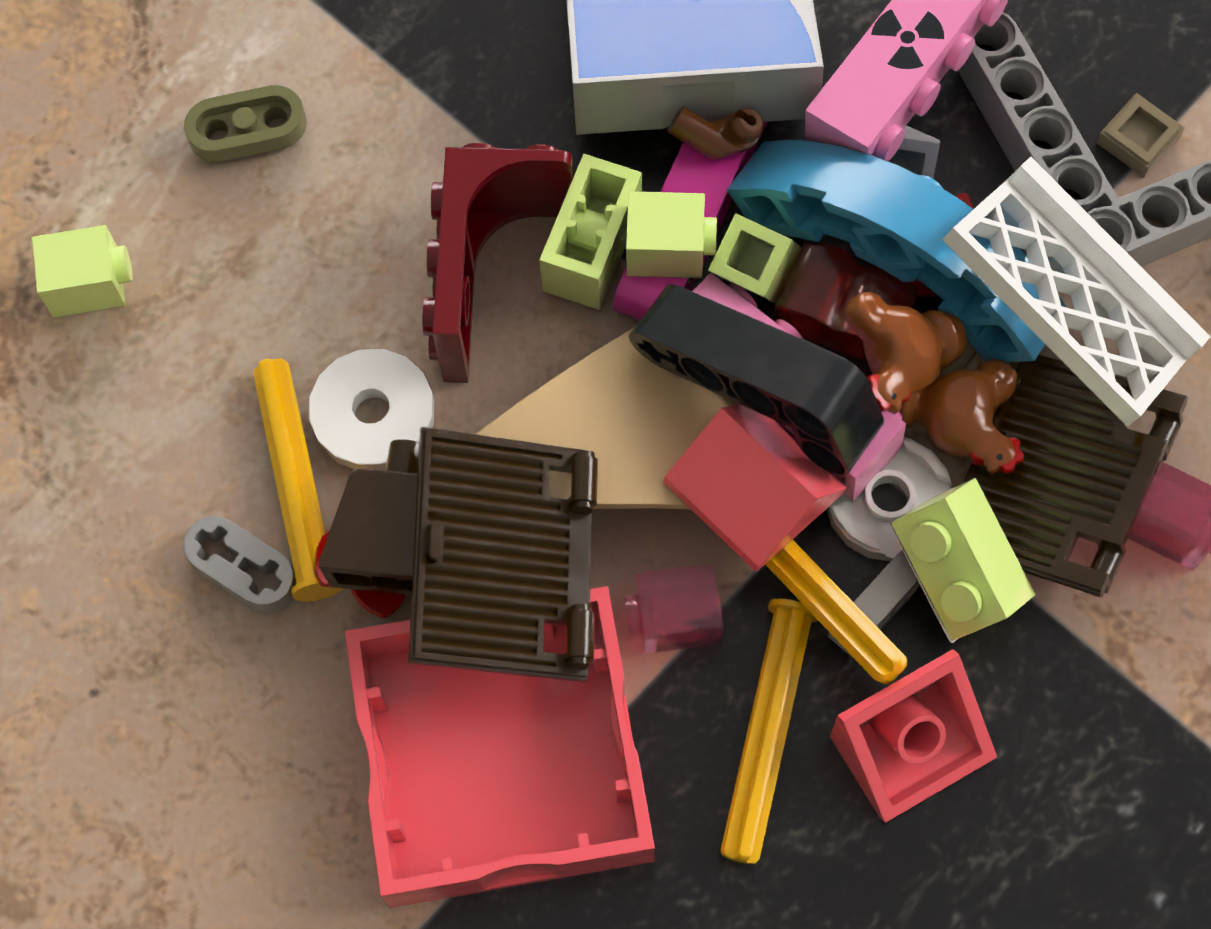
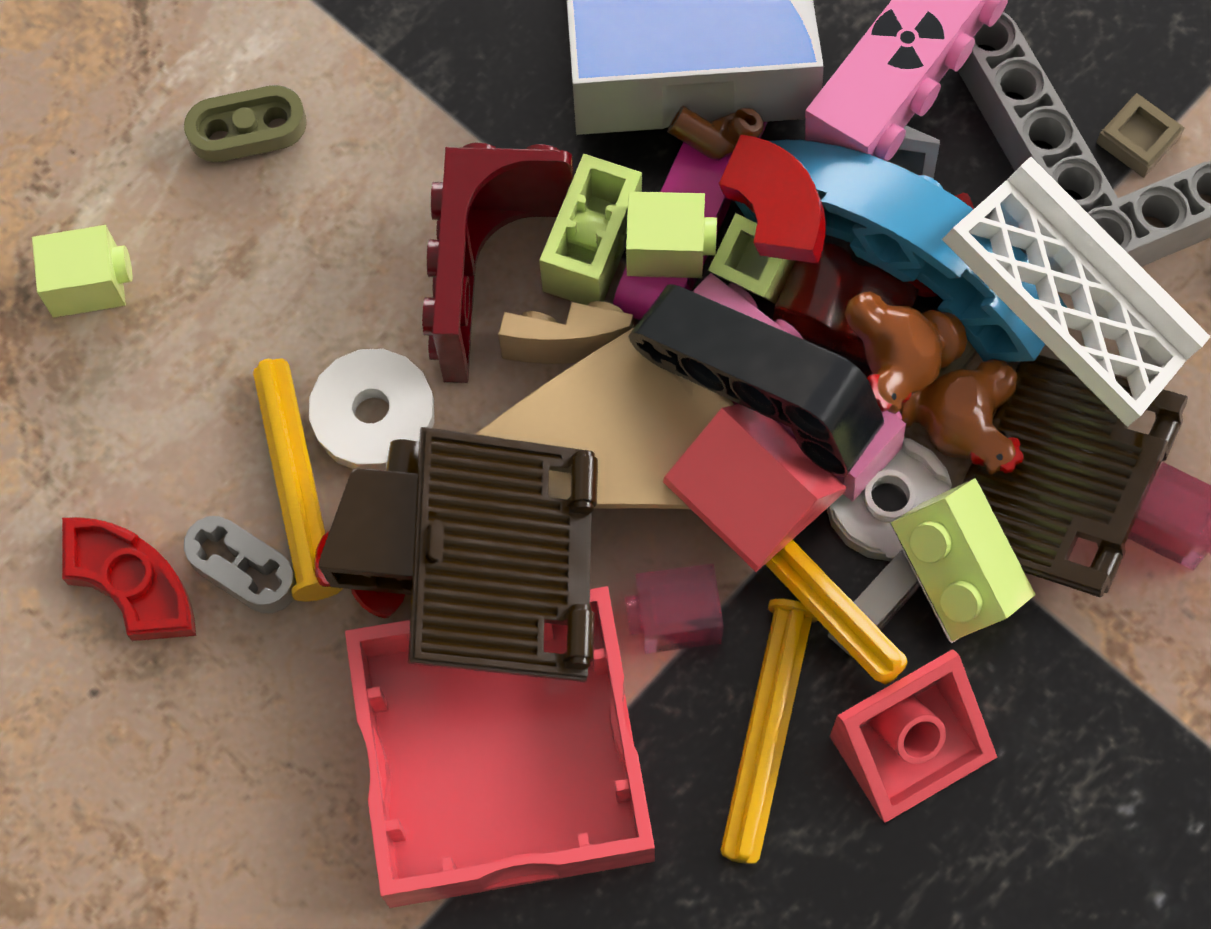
none -> red tile [62,517,196,641]
none -> tan slope [498,301,633,364]
none -> red tile [719,134,826,264]

